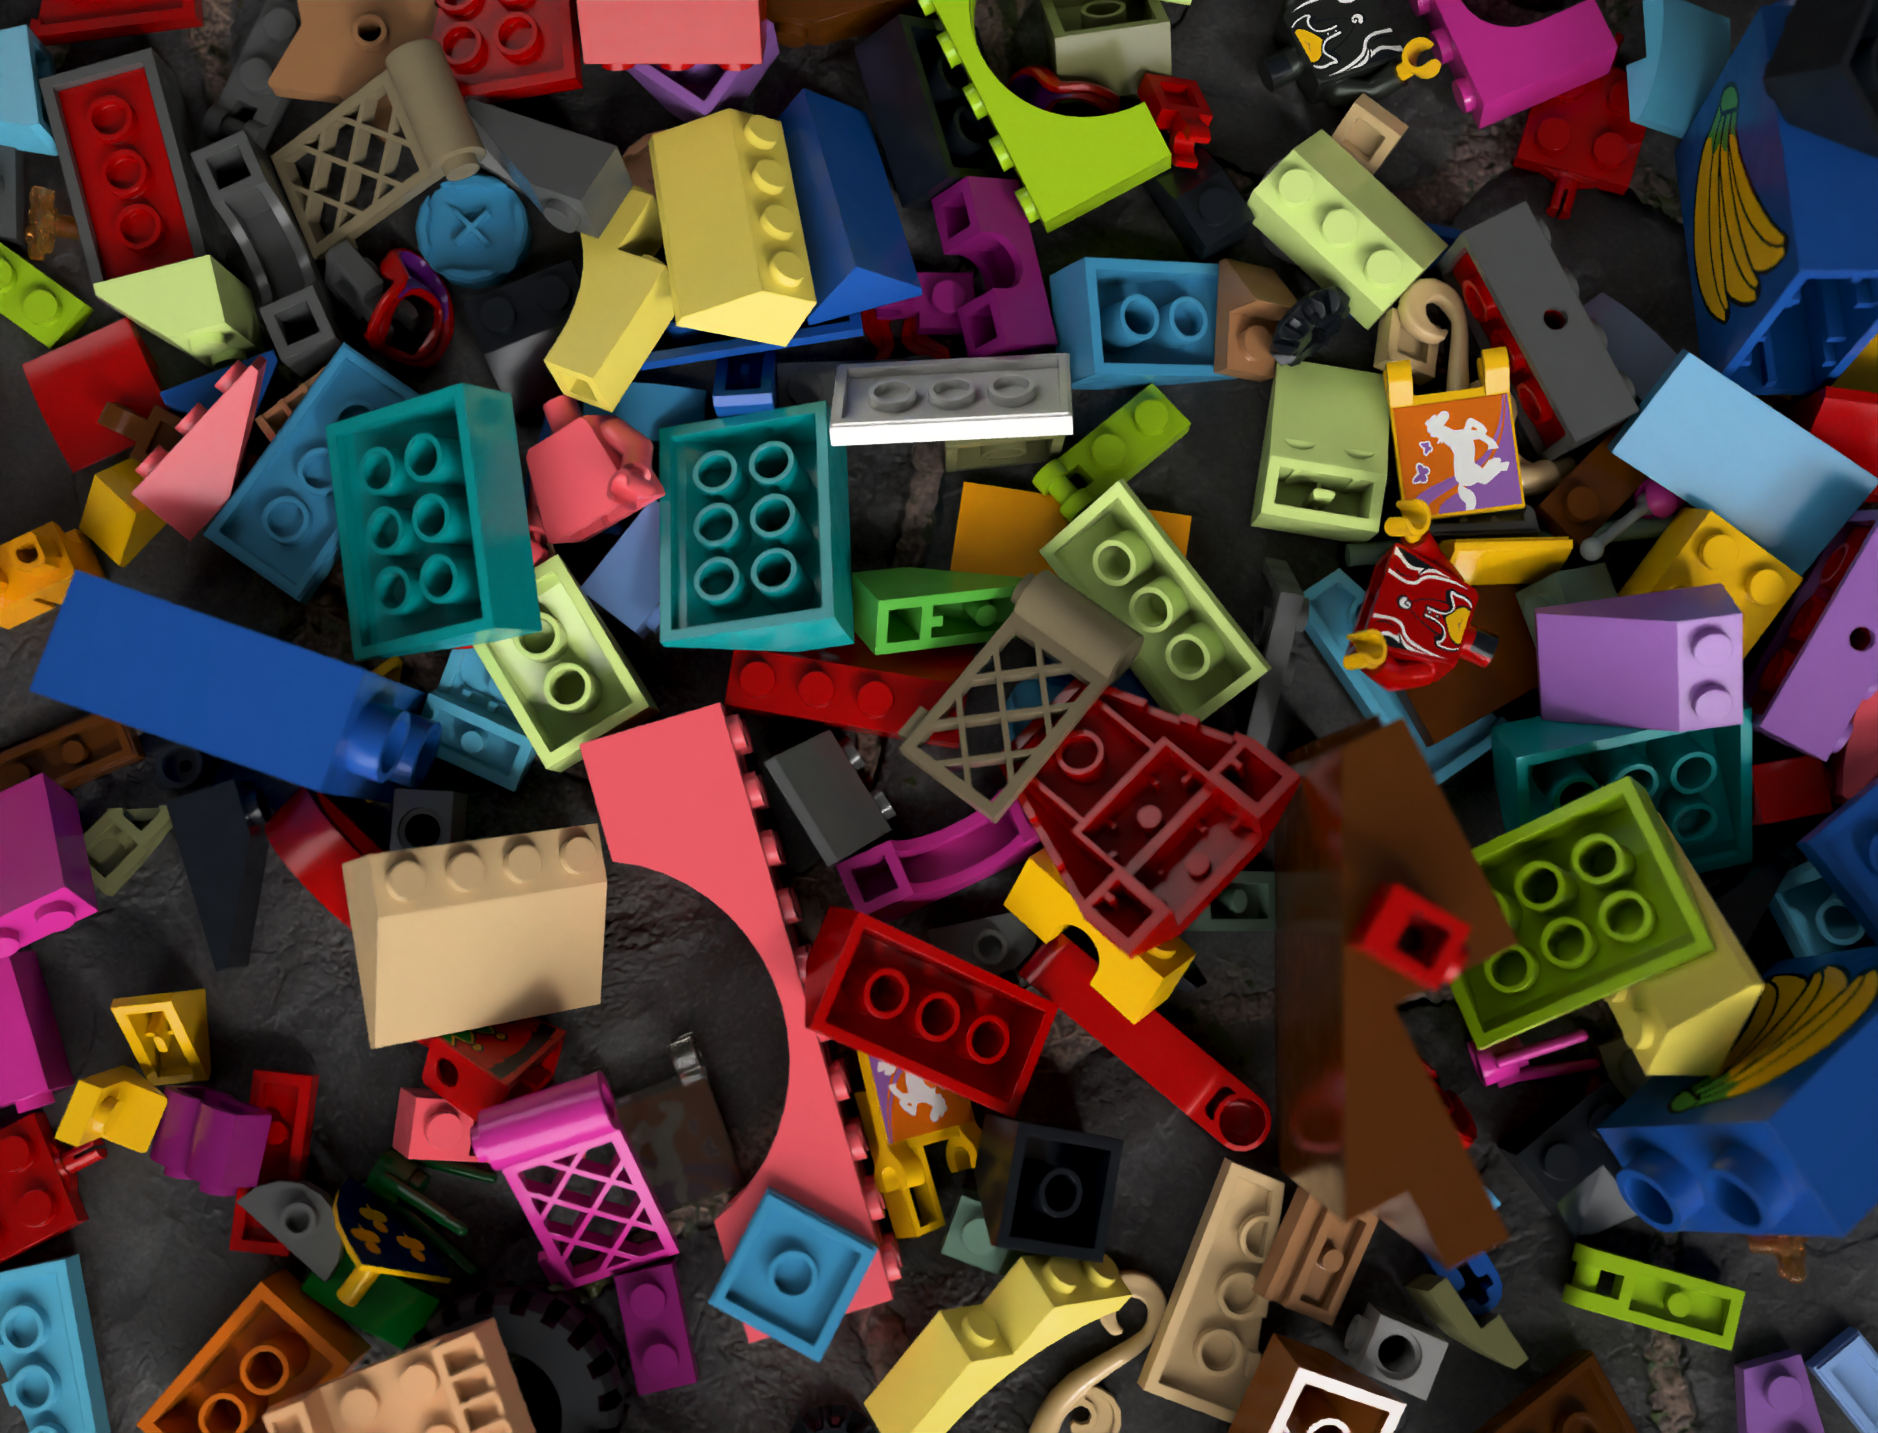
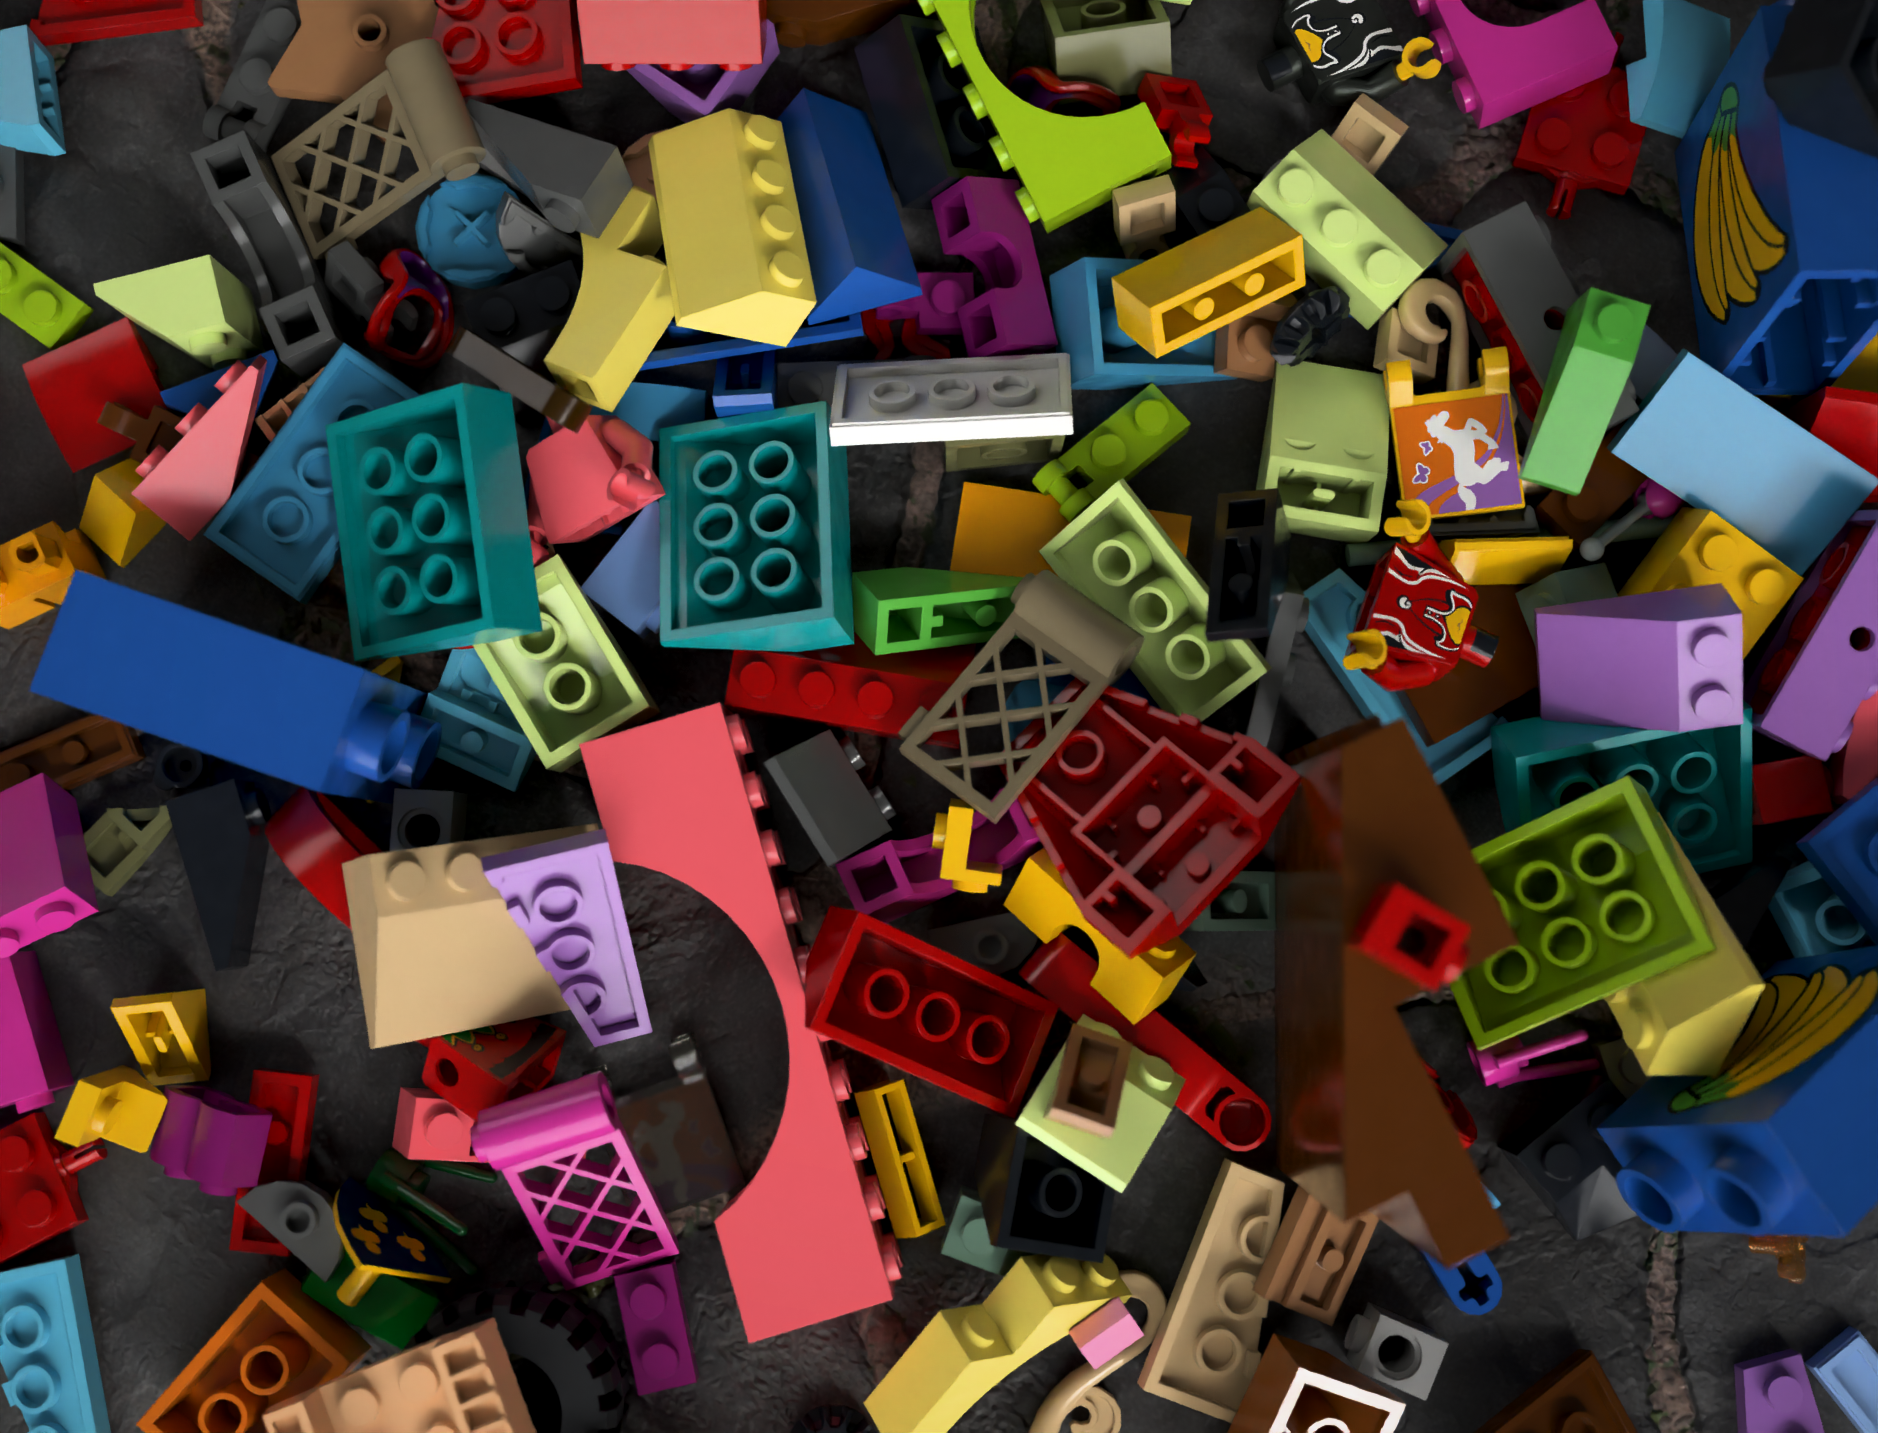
clear orange plant [25,185,80,261] -> none
red brick [39,47,230,318] -> none
dark azure tile [708,1186,879,1363] -> none
flag [856,1050,982,1194] -> none
olive slope [1405,1273,1529,1369] -> none
lime plate [1561,1242,1745,1351] -> none
none -> dark brown beam [445,325,593,433]
none -> medium lavender wing [481,828,652,1047]
none -> dark grey plate [496,191,583,276]
none -> yellow bracket [932,798,1003,893]
none -> yellowish green slope [1015,1014,1186,1193]
none -> medium nougat slope [1043,1023,1132,1138]
none -> bright pink tile [1069,1297,1144,1370]
none -> yellow brick [1111,206,1306,359]
none -> tan plate [1112,174,1176,259]
none -> black slope [1205,488,1291,642]
none -> bright green slope [1518,287,1651,496]

